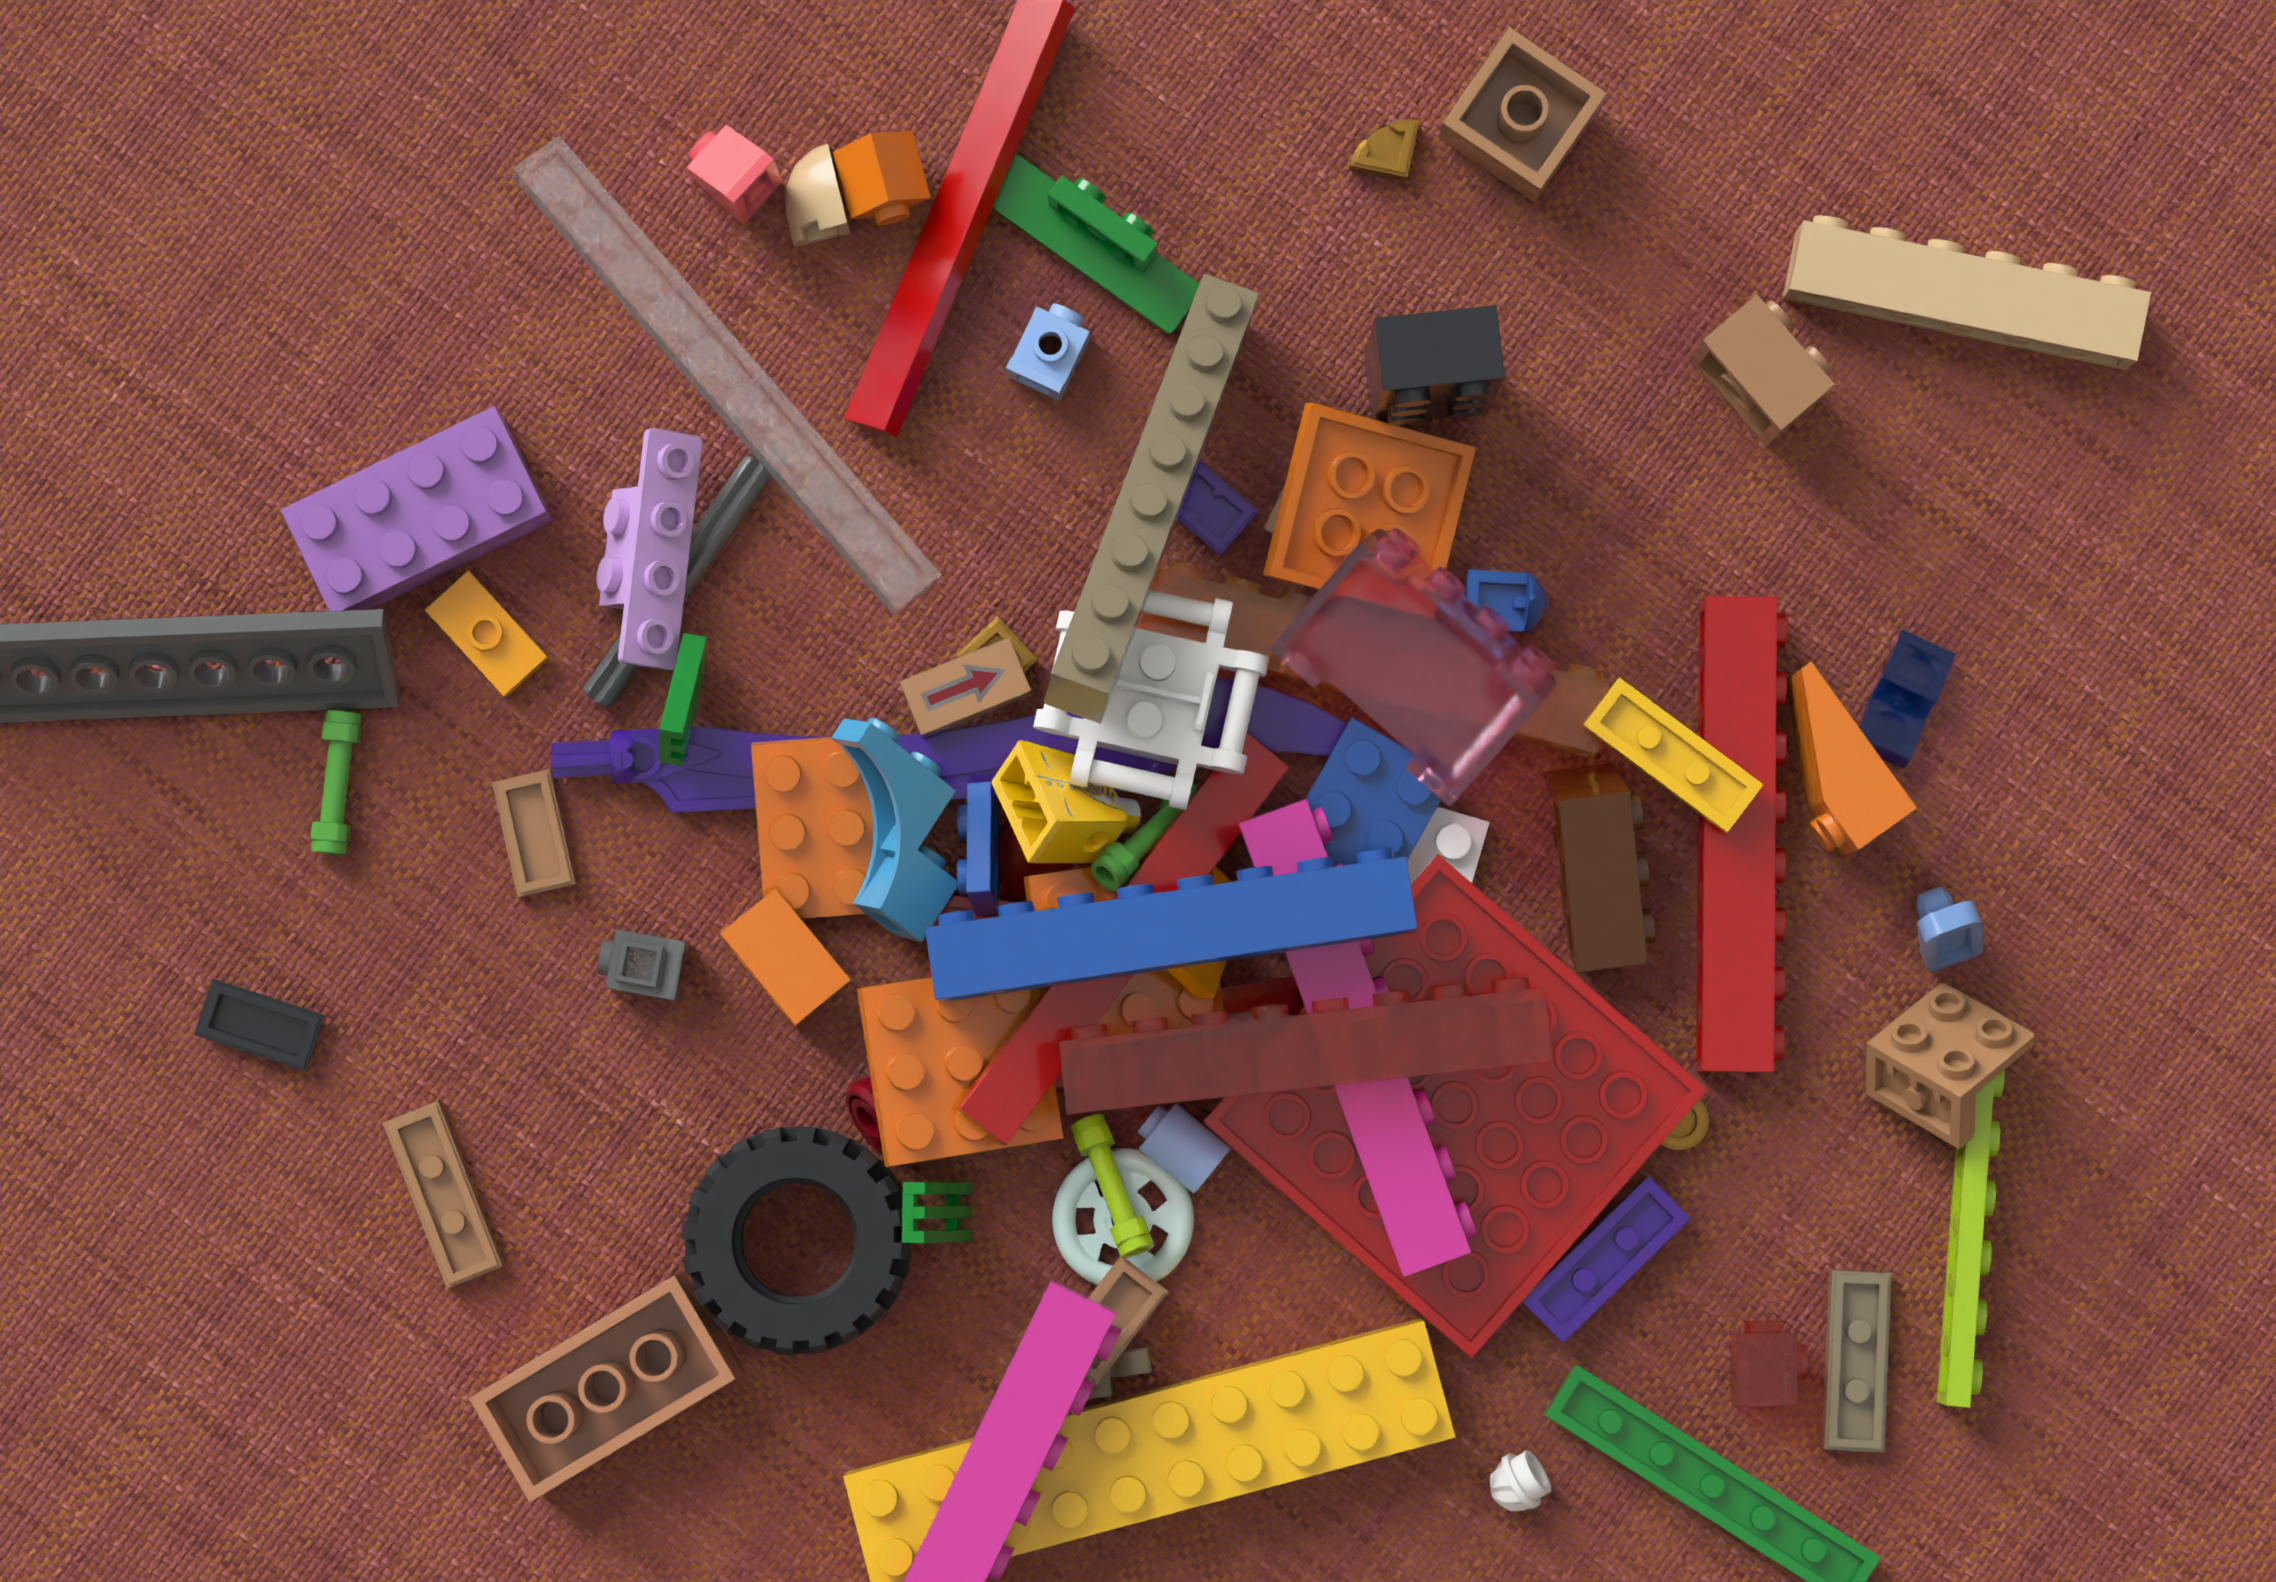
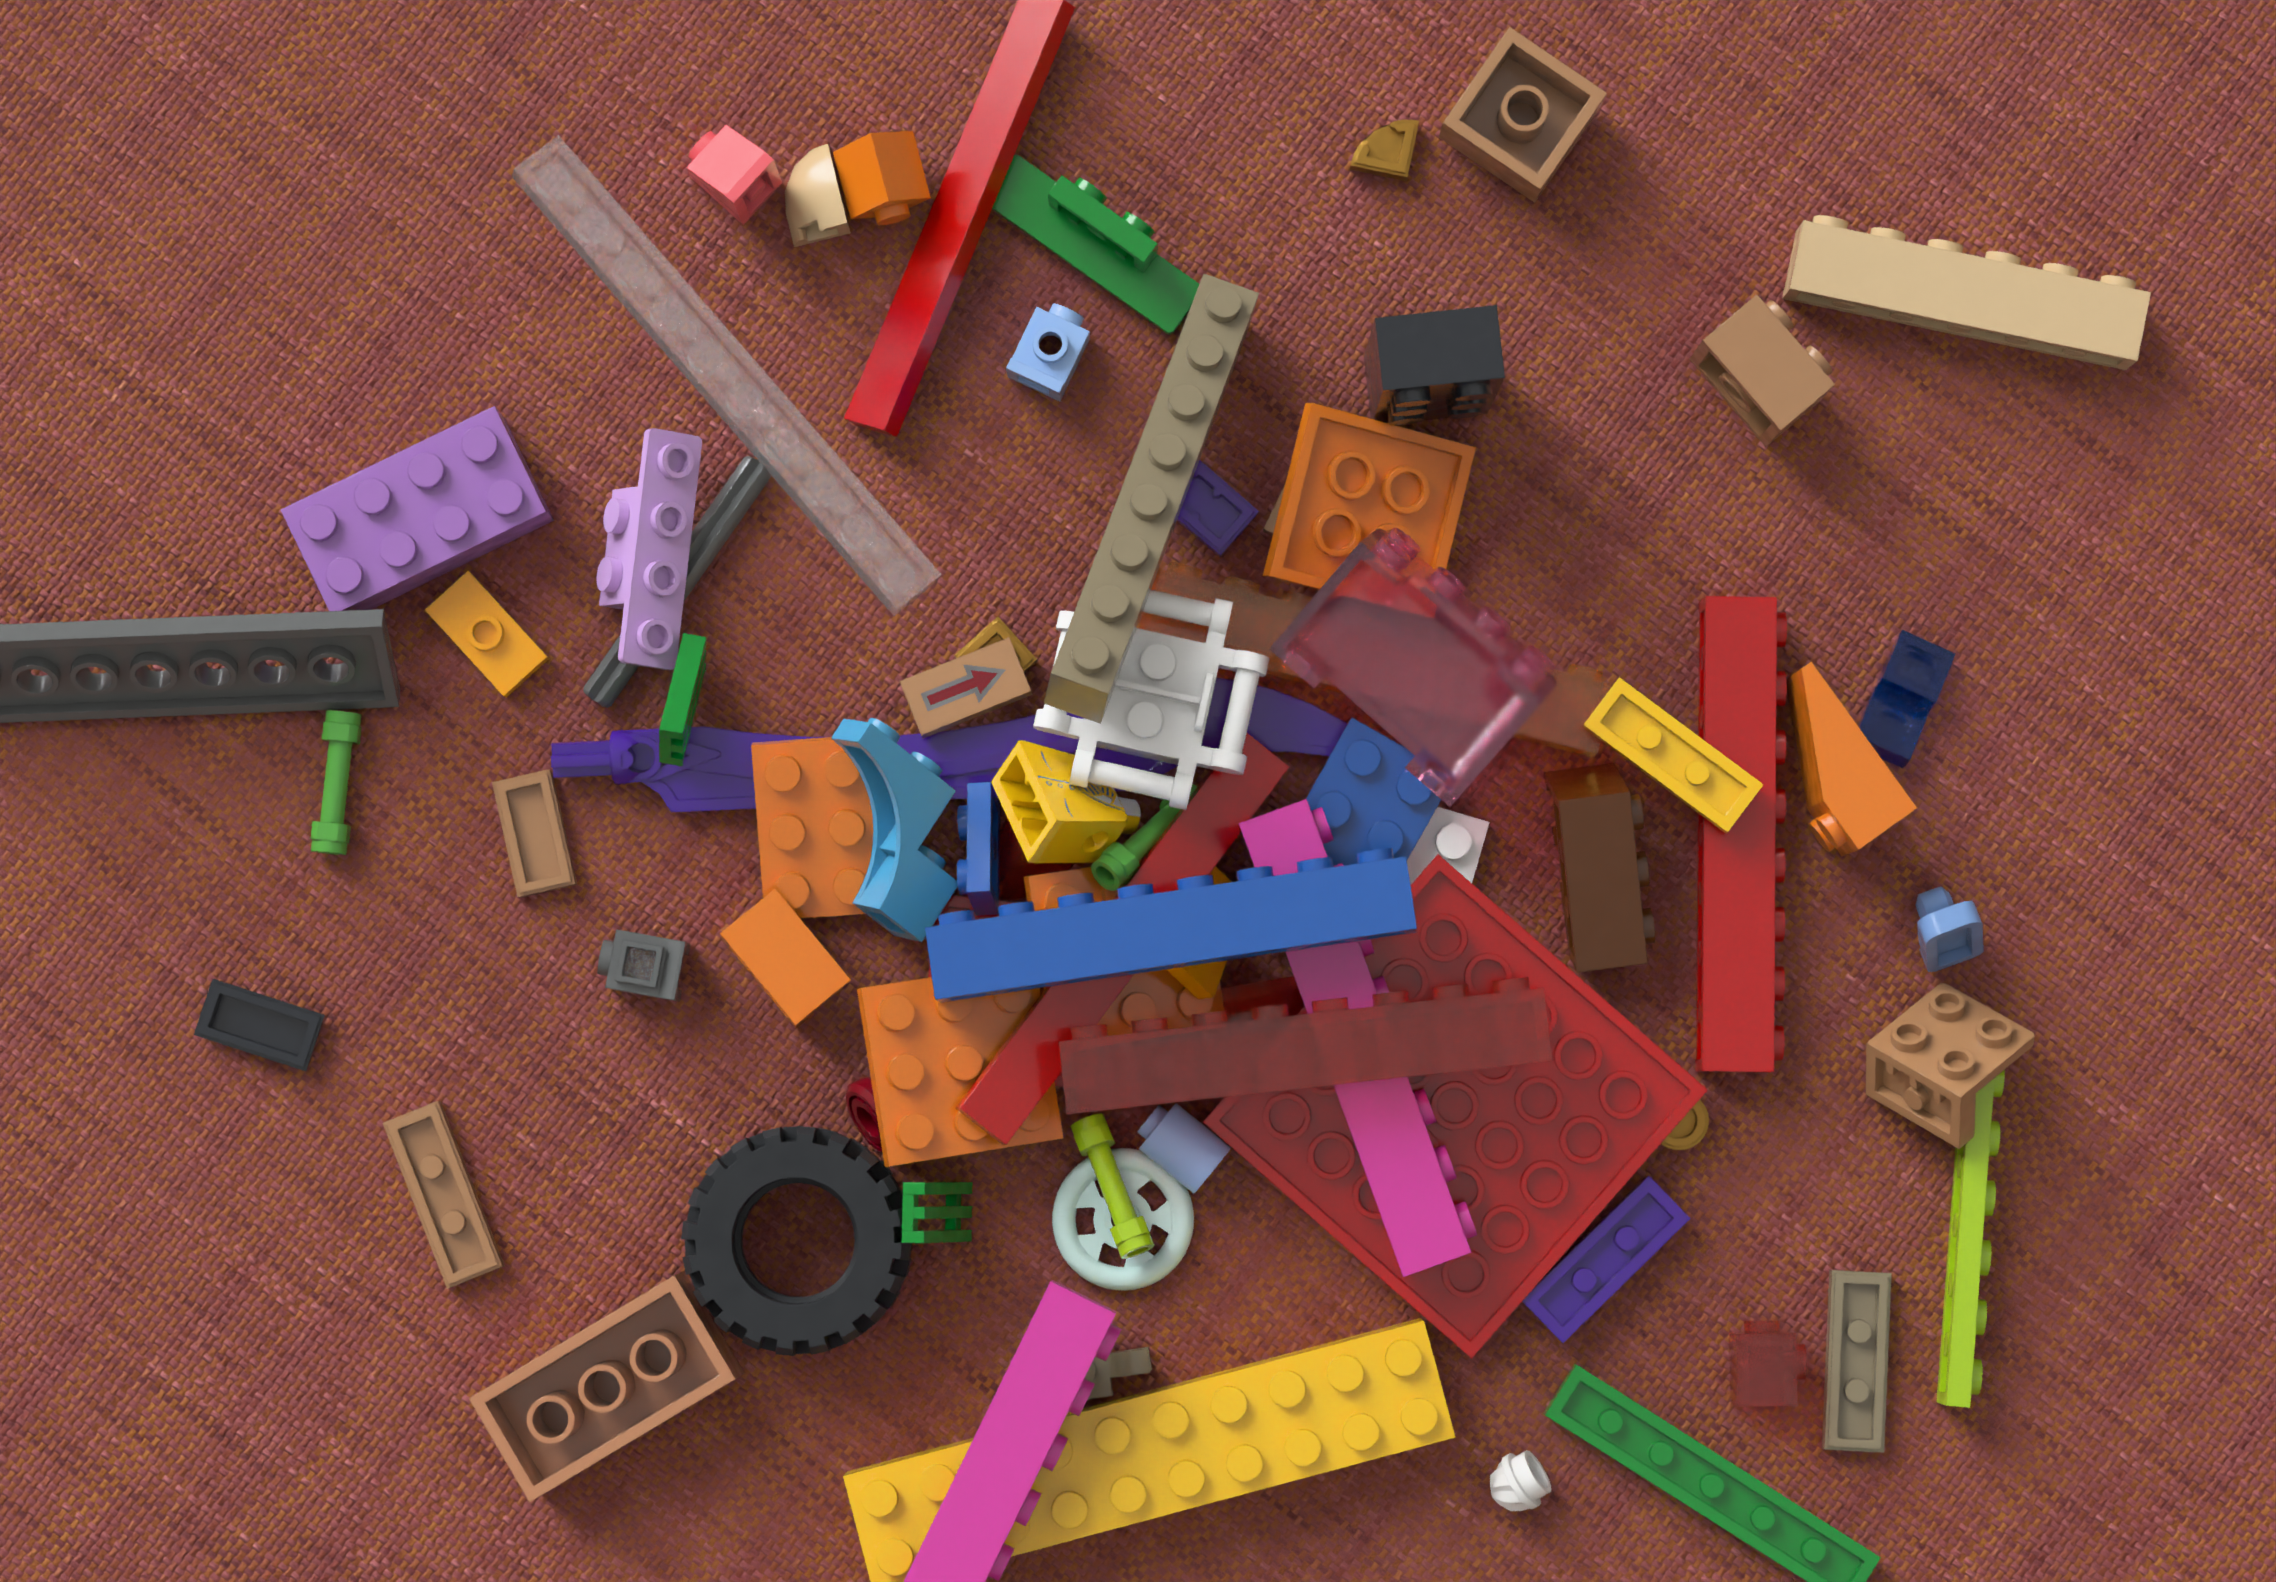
medium nougat tile [1085,1257,1168,1387] -> none
blue plate [1463,569,1549,634] -> none

